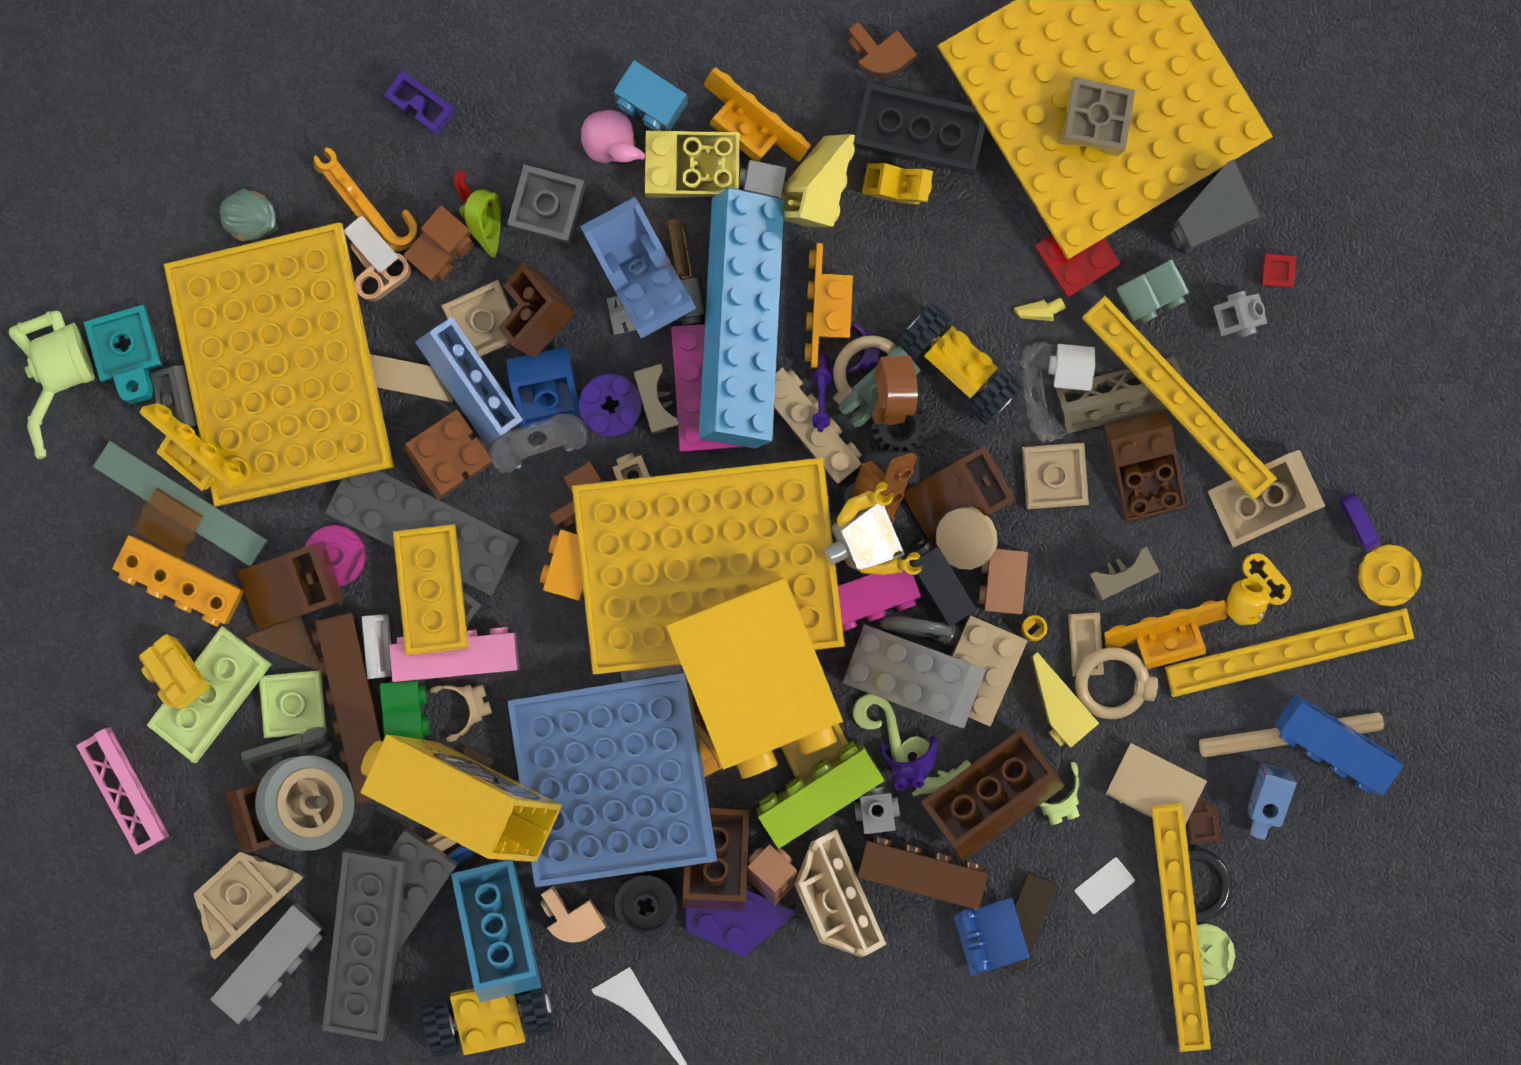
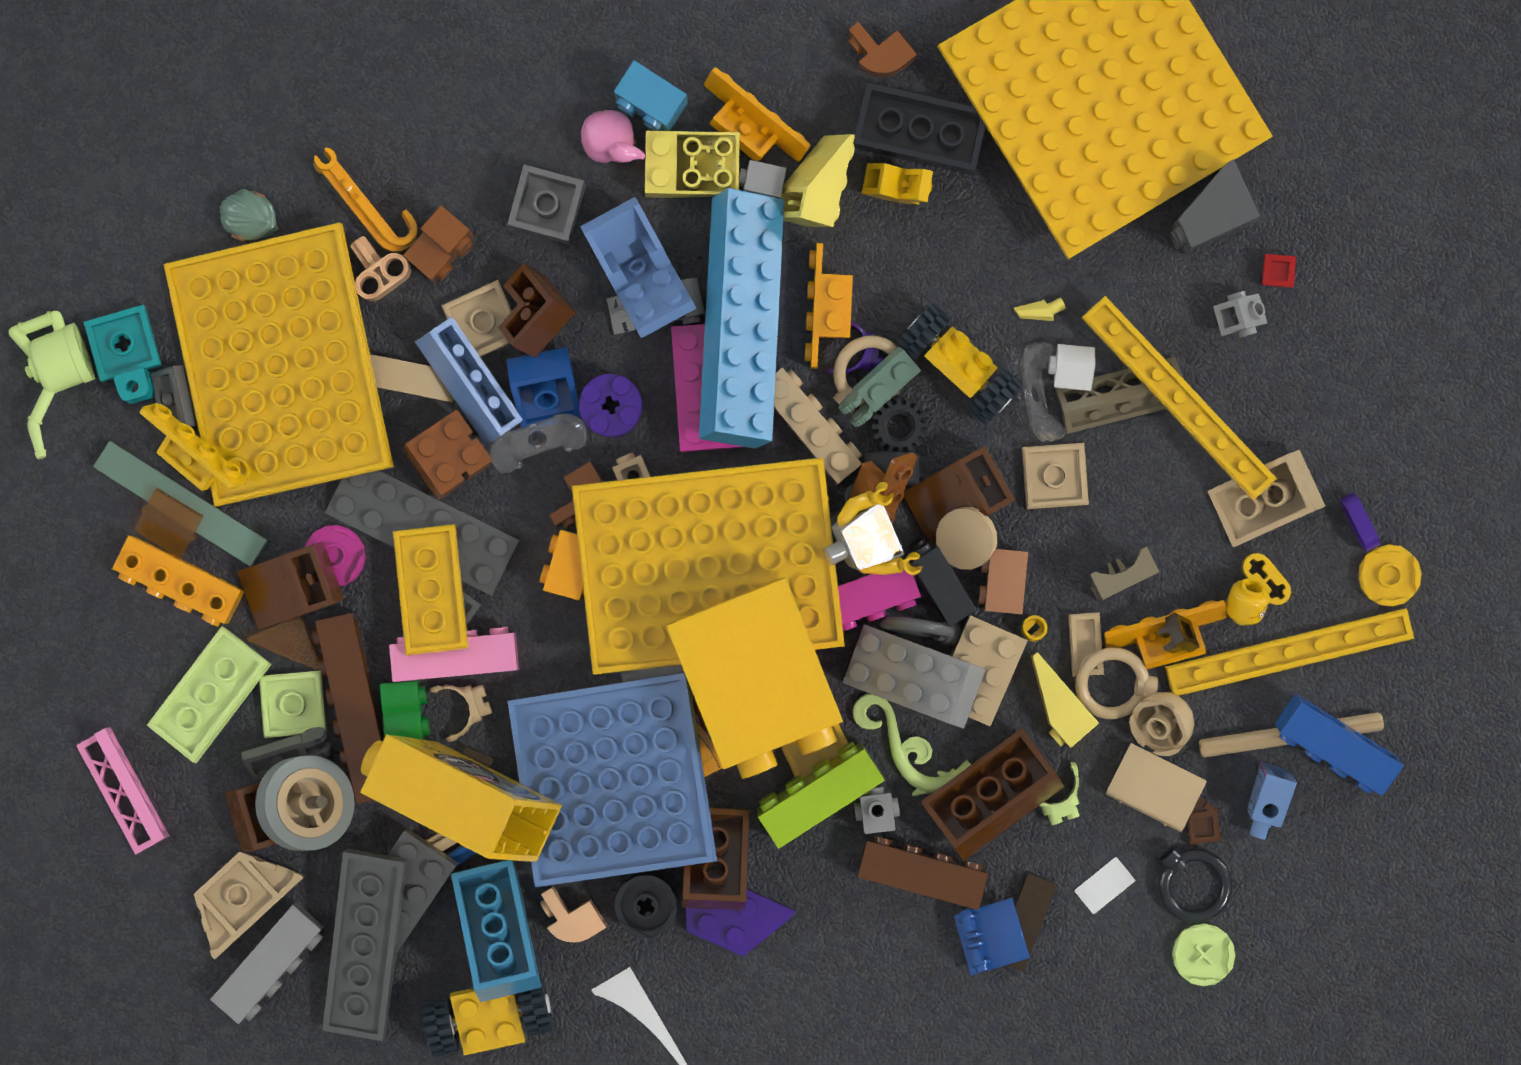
yellow brick [139,634,210,710] -> none
white sticker [344,216,398,273] -> none
white tile [362,614,392,679] -> none
dark purple brick [384,71,456,137] -> none
lime piece [454,171,501,258] -> none
dark tan piece [634,364,679,435] -> none
clear orange piece [667,218,692,279] -> none
nougat brick [748,844,797,906] -> none
tan wedge [794,829,886,957] -> none
dark purple piece [811,354,831,432] -> none
dark orange brick [872,356,918,425] -> none
dark purple helmet [879,735,938,790] -> none
red plate [1034,235,1121,298] -> none
dark tan piece [1058,77,1135,157] -> none
reddish brown slope [1103,410,1186,522] -> none
sand green brick [1115,260,1189,324] -> none
yellow tile [1151,802,1211,1052] -> none
none -> tan cylinder [1129,692,1194,756]
none -> dark brown tile [1158,613,1200,653]

